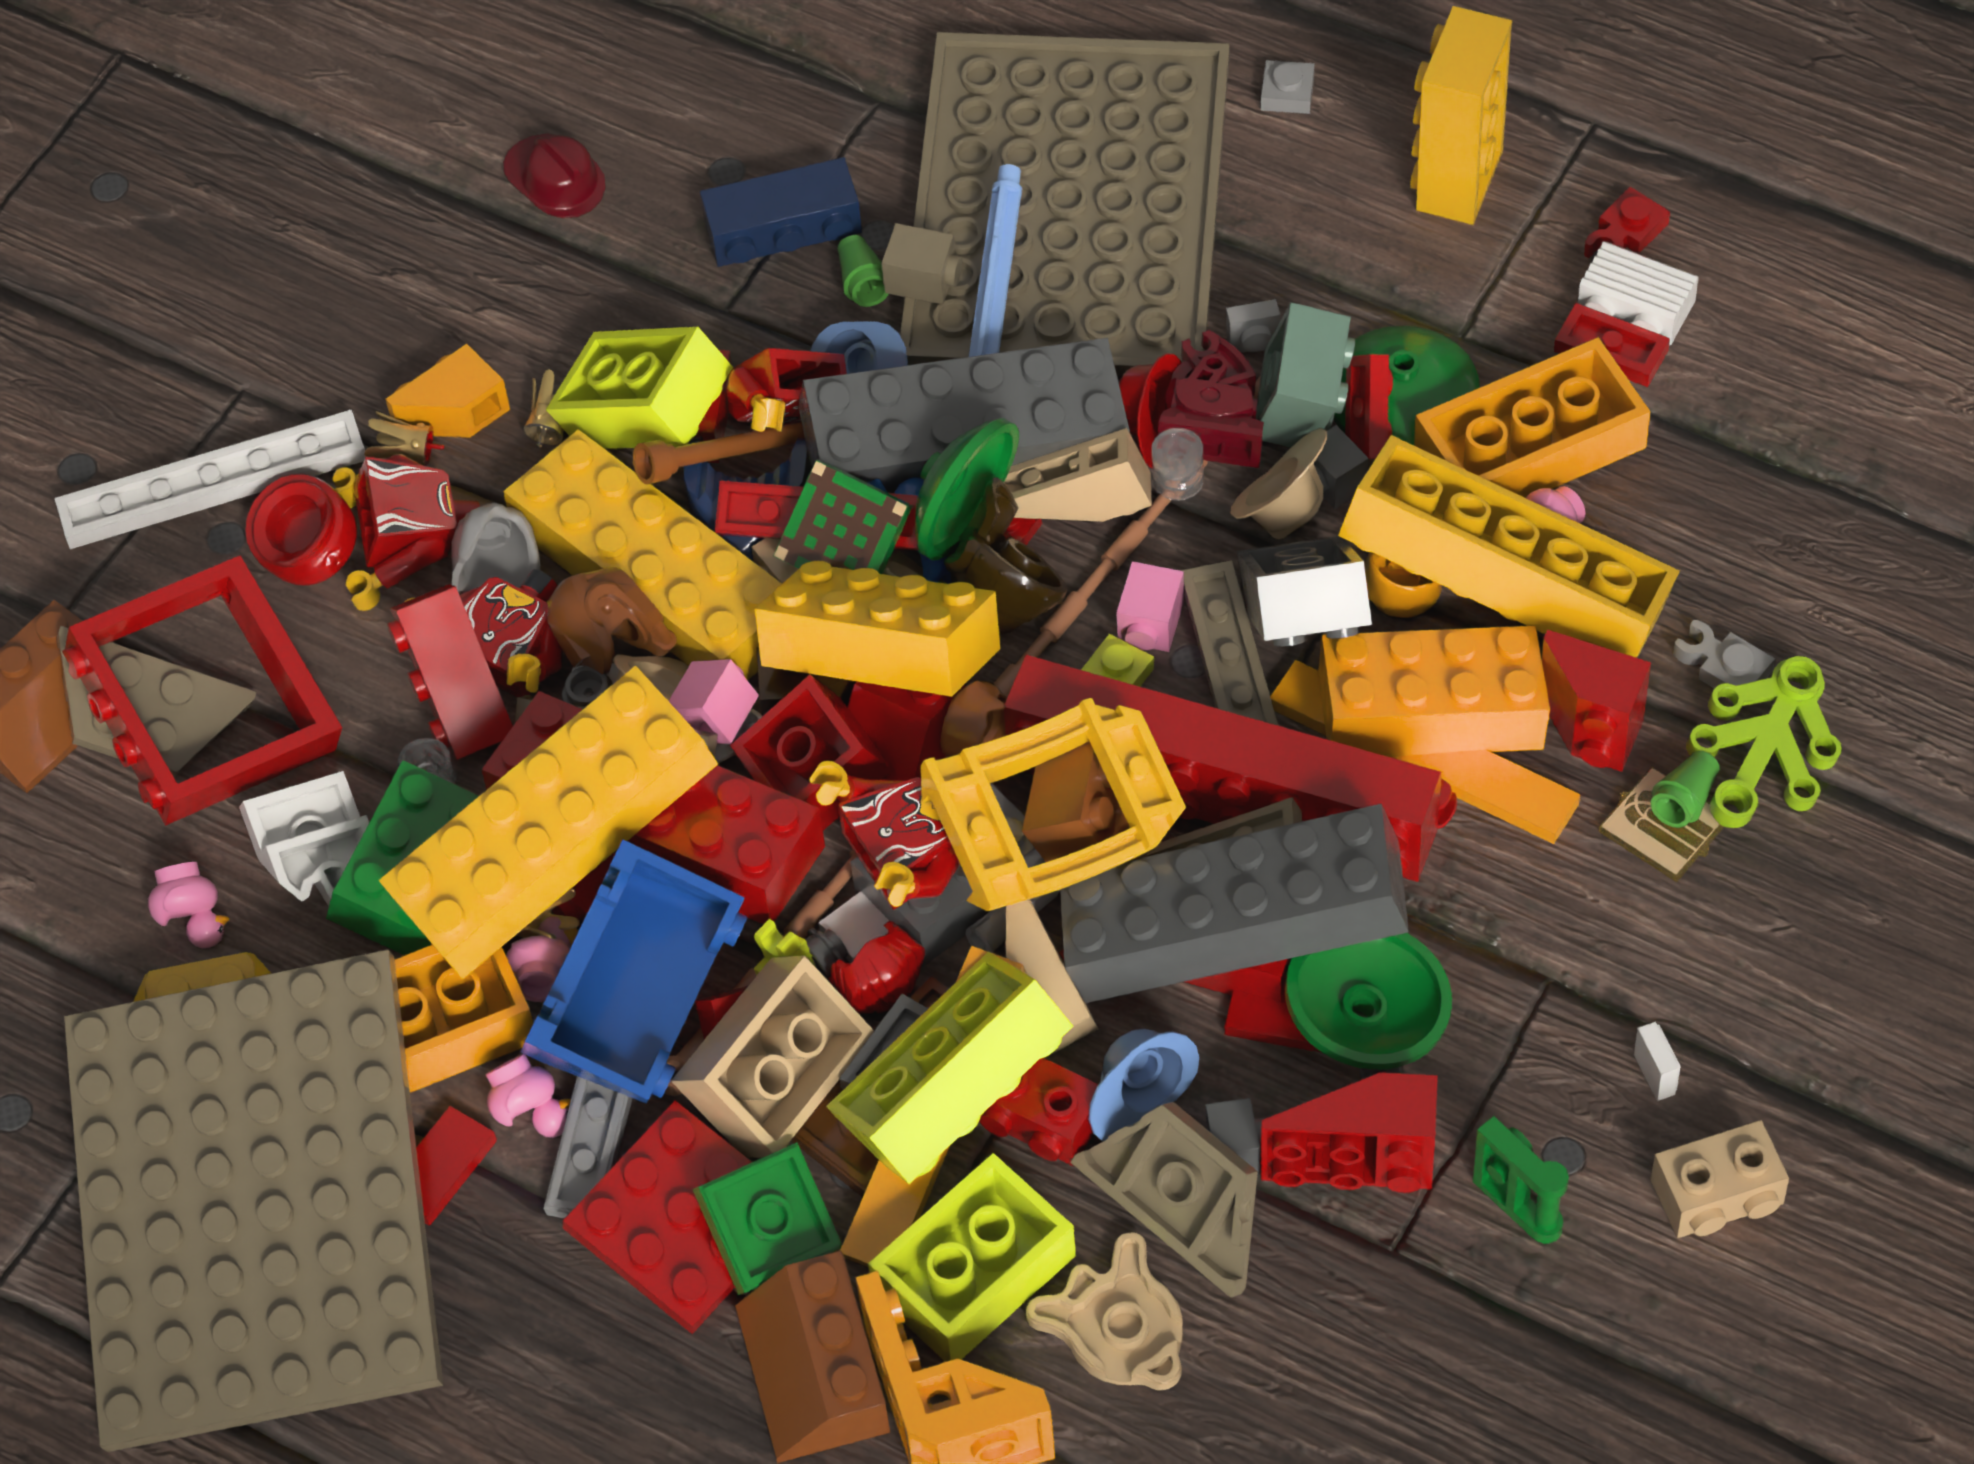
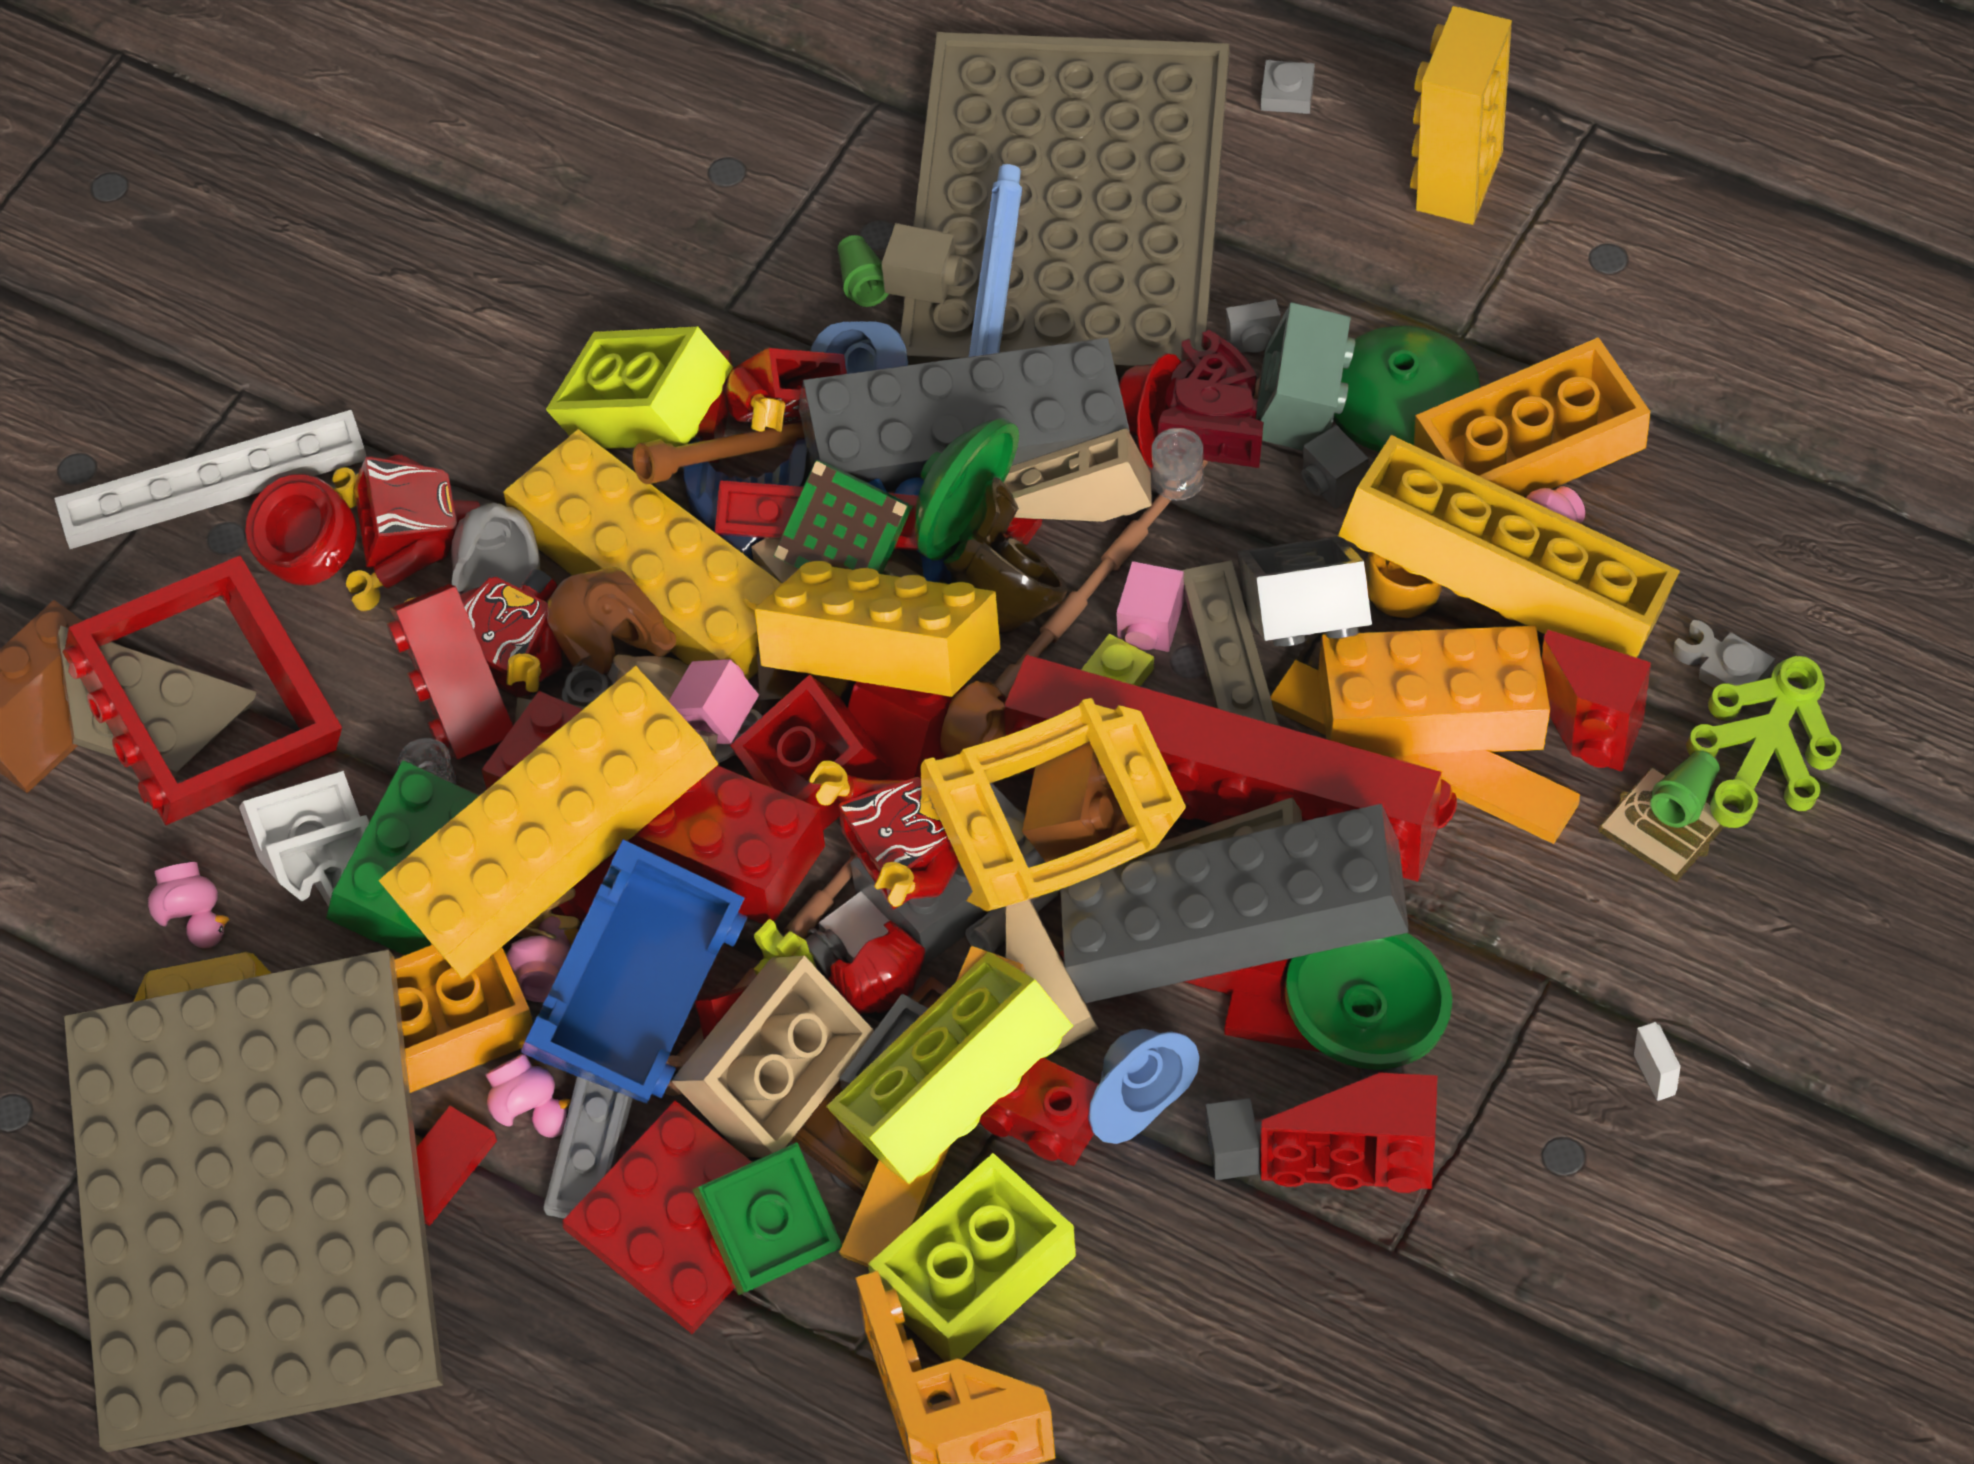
pearl gold piece [364,411,444,466] -> none
light orange slope [386,344,510,438] -> none
dark red piece [503,134,606,218] -> none
pearl gold piece [524,369,564,448] -> none
dark blue brick [700,157,862,267] -> none
dark orange slope [735,1251,890,1463] -> none
tan tile [1026,1232,1183,1390] -> none
dark tan wing [1070,1102,1258,1298] -> none
tan piece [1230,428,1327,539] -> none
red plate [1345,354,1393,460] -> none
green plate [1473,1116,1569,1244] -> none
red plate [1554,303,1670,387] -> none
white brick [1578,241,1699,346] -> none
red plate [1584,187,1670,258] -> none
tan brick [1651,1120,1789,1238] -> none

